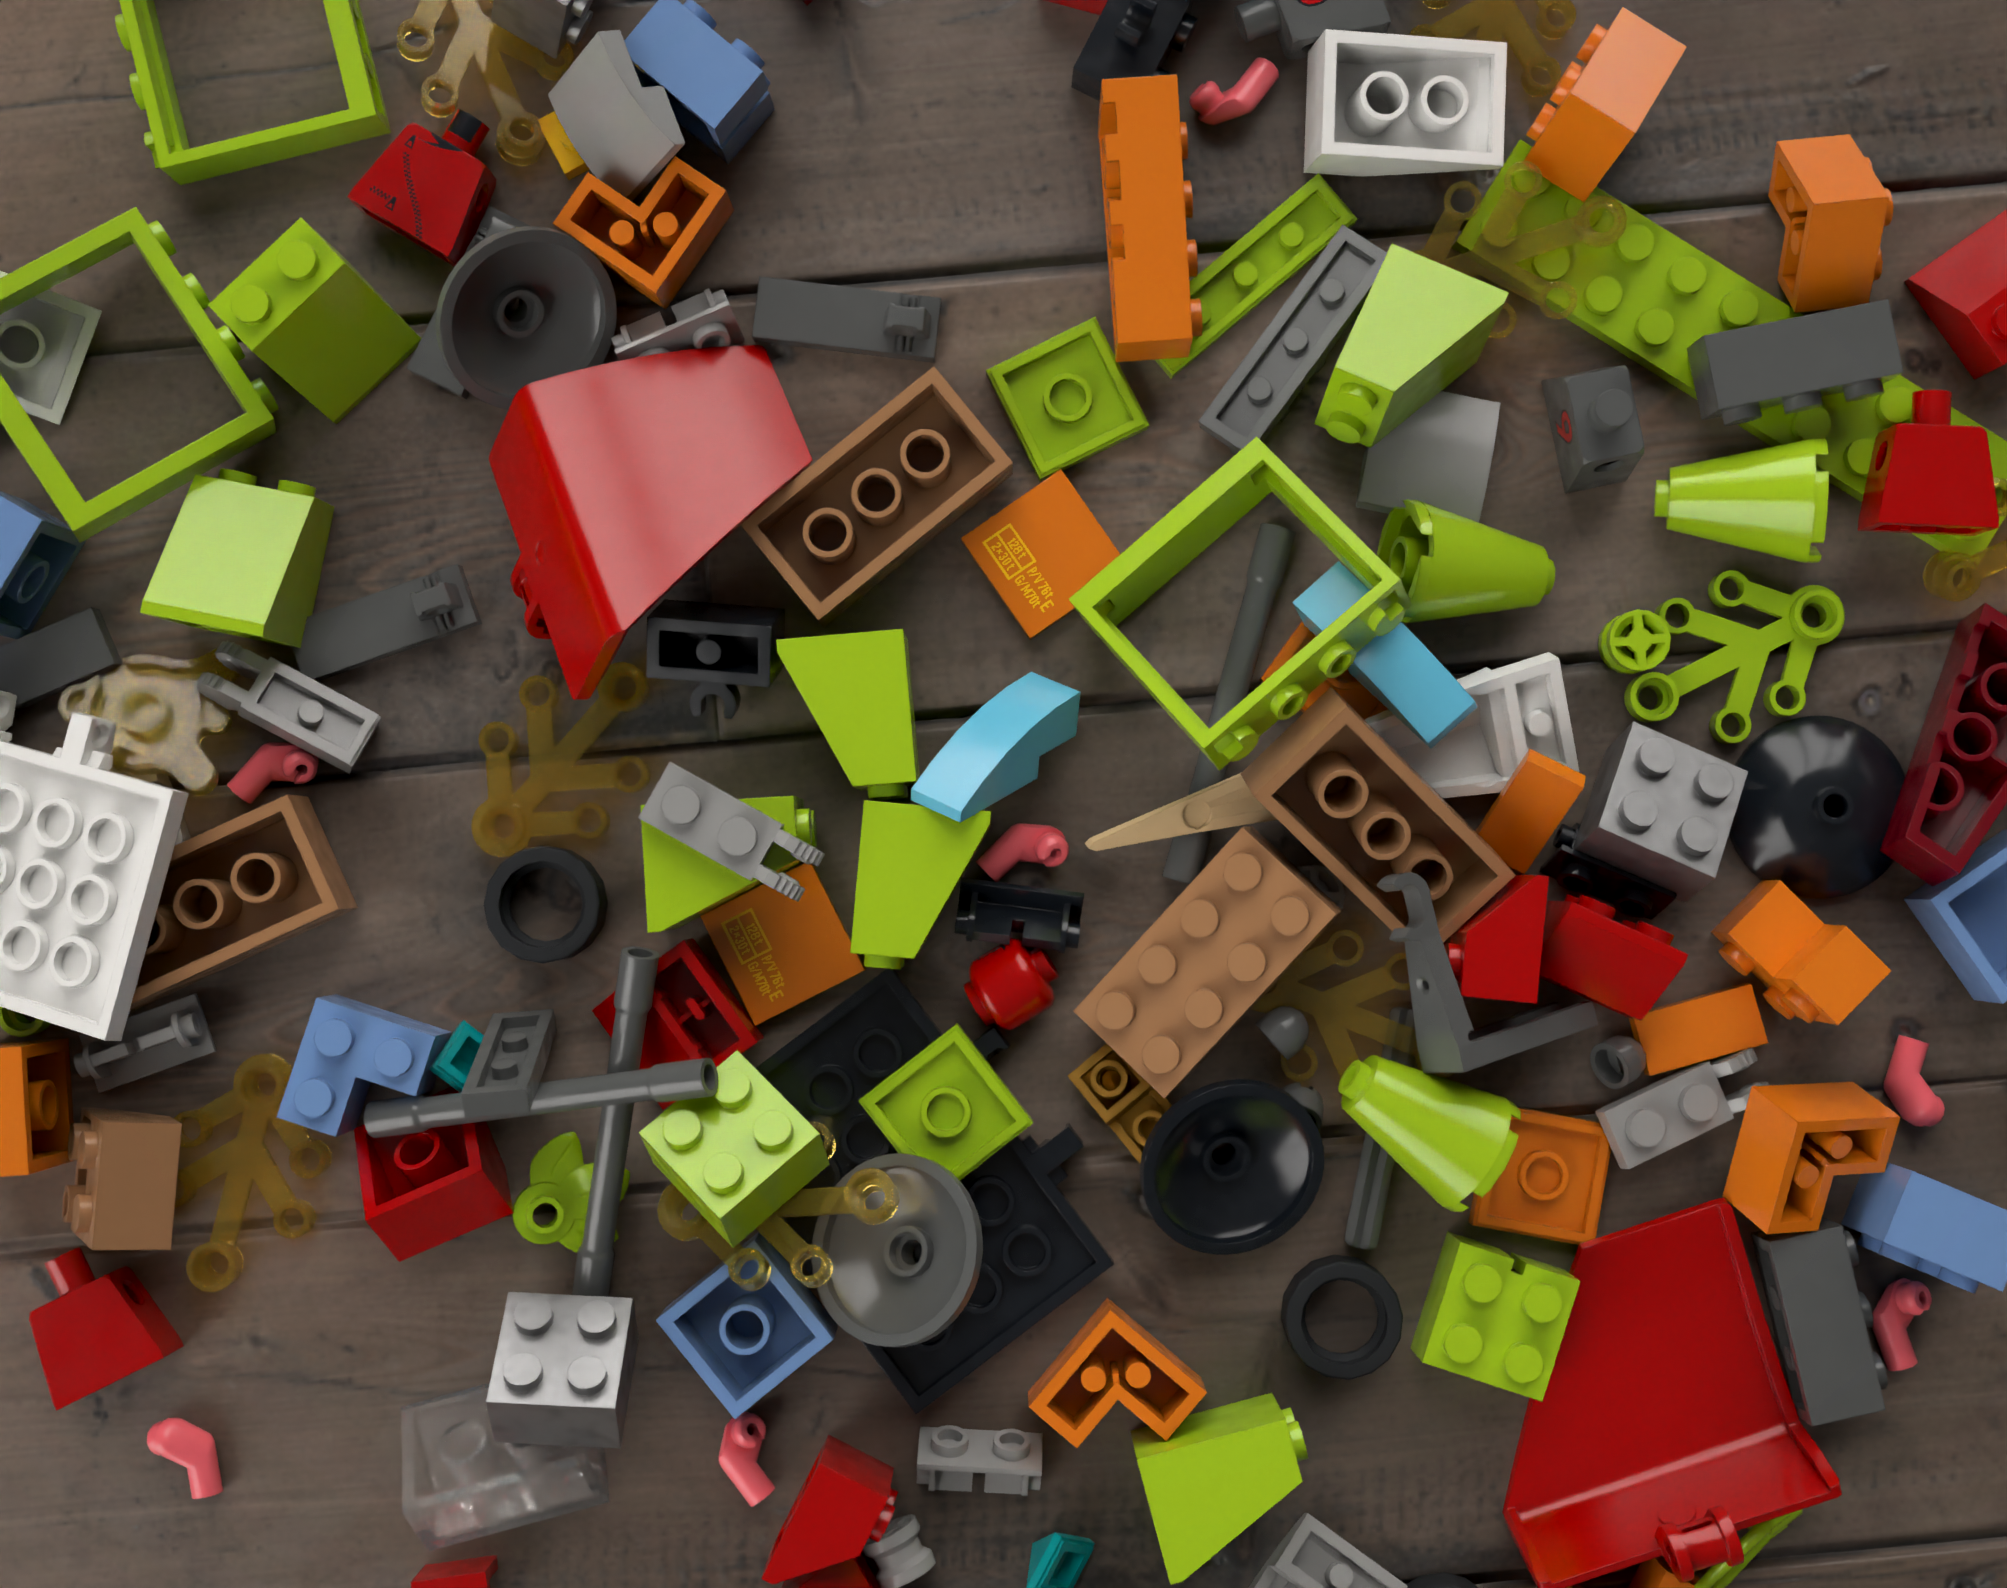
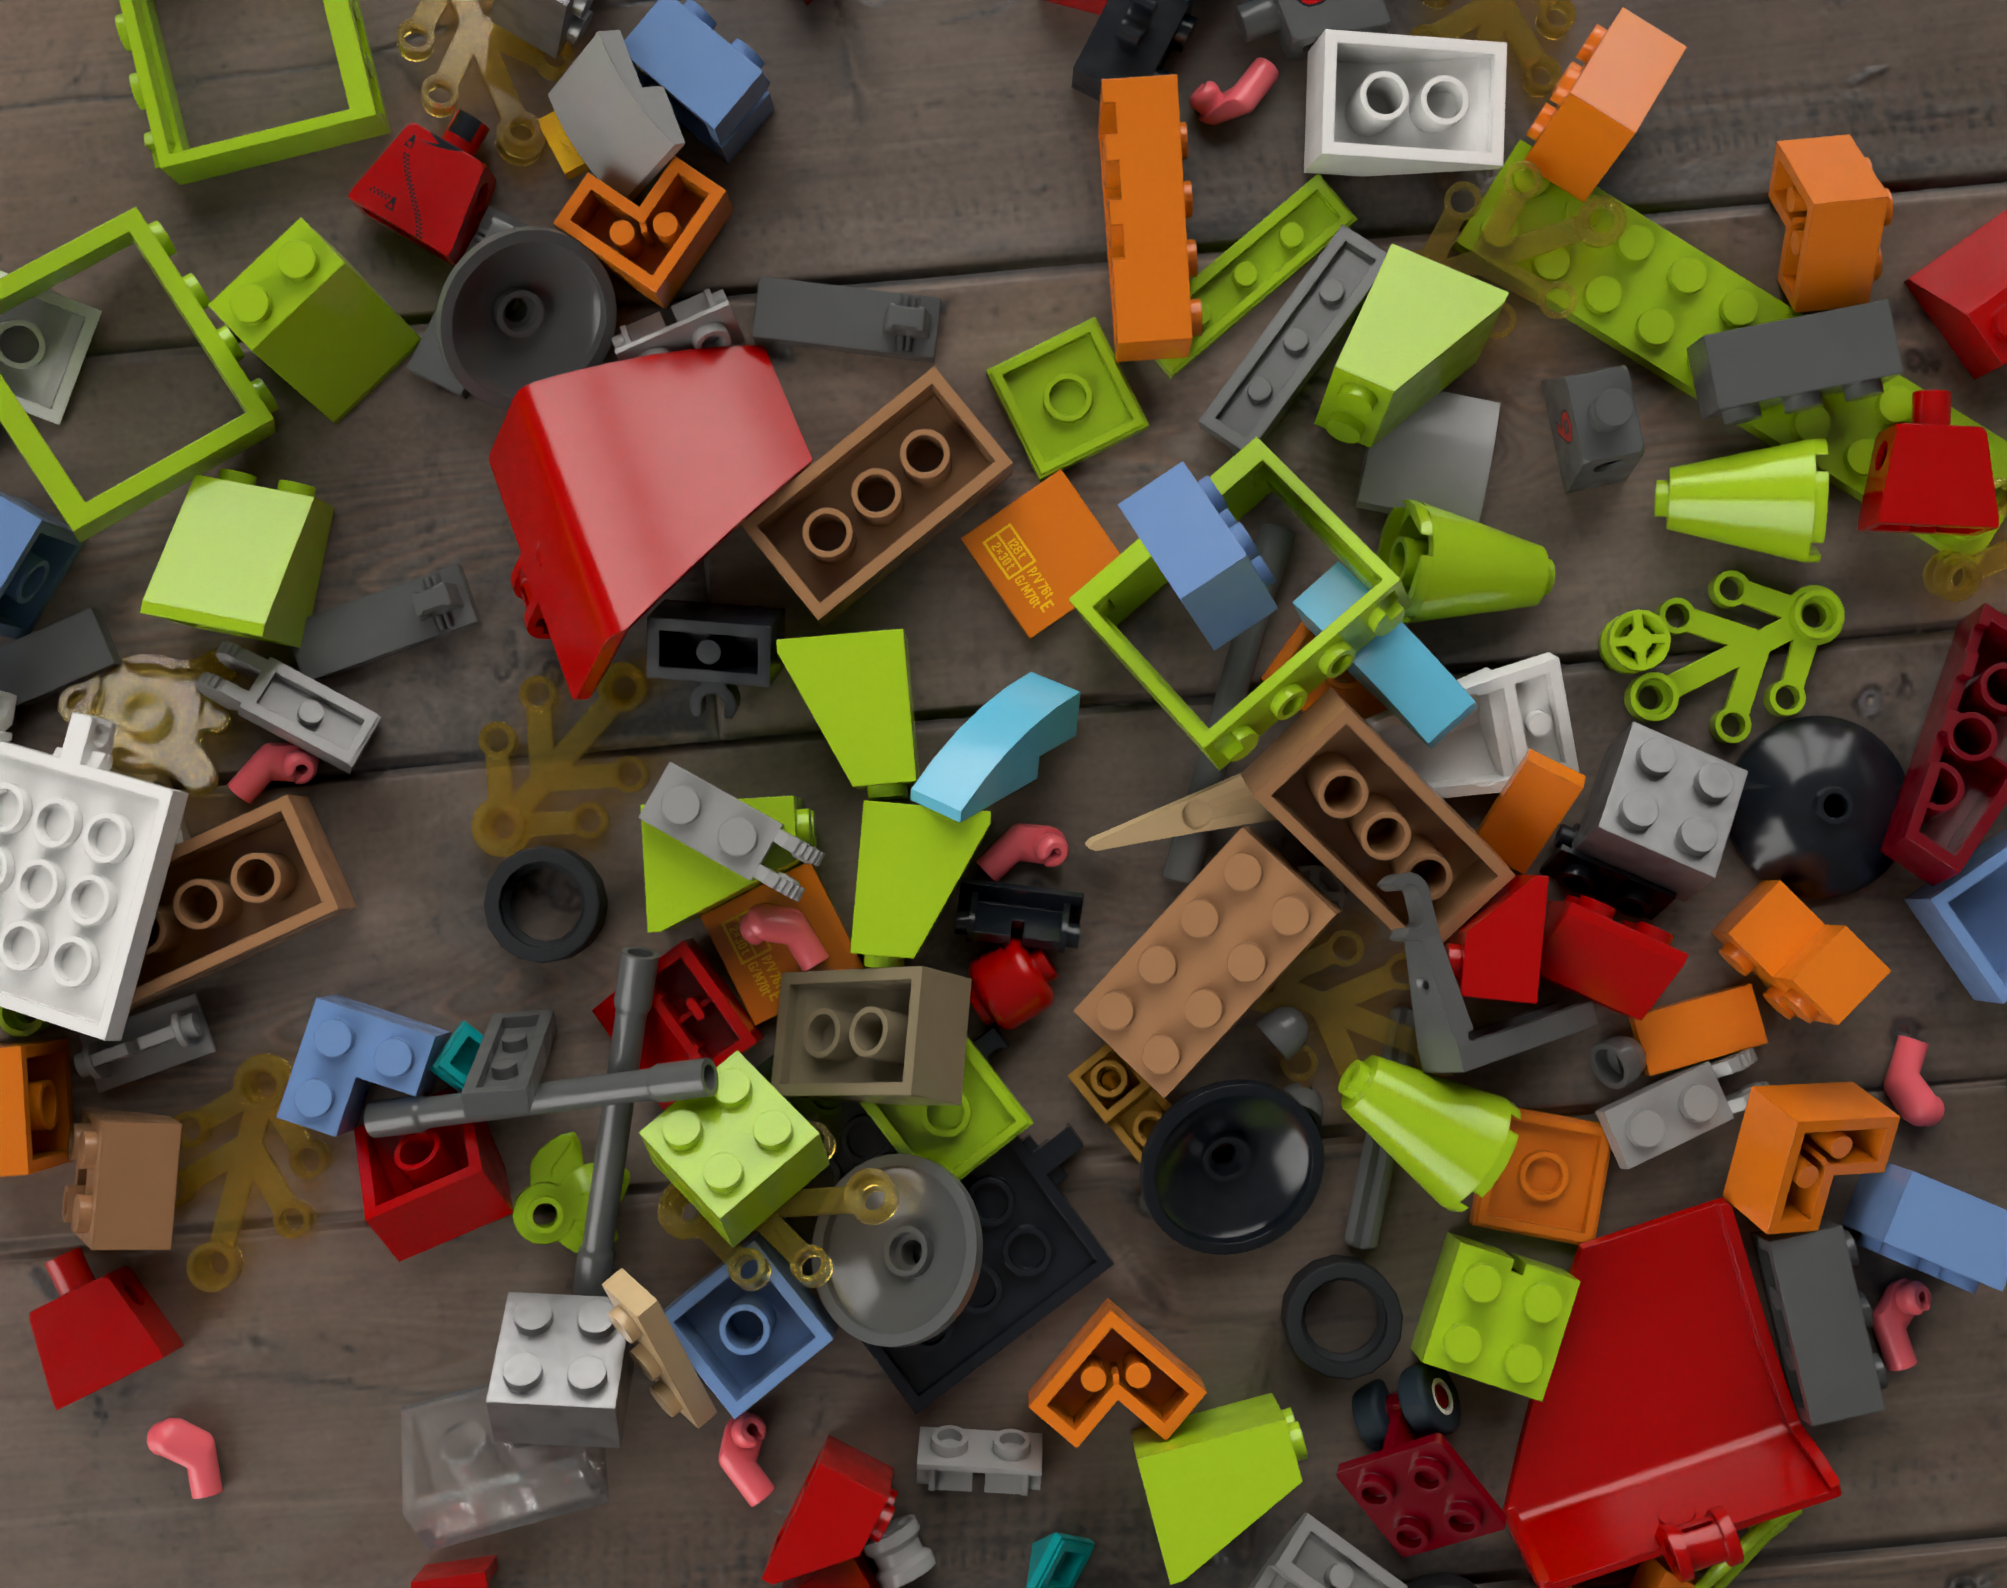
none -> tan plate [602,1268,718,1429]
none -> coral arm [739,903,830,972]
none -> dark tan slope [771,966,972,1106]
none -> medium blue brick [1118,461,1278,651]
none -> dark red plate [1336,1363,1507,1557]

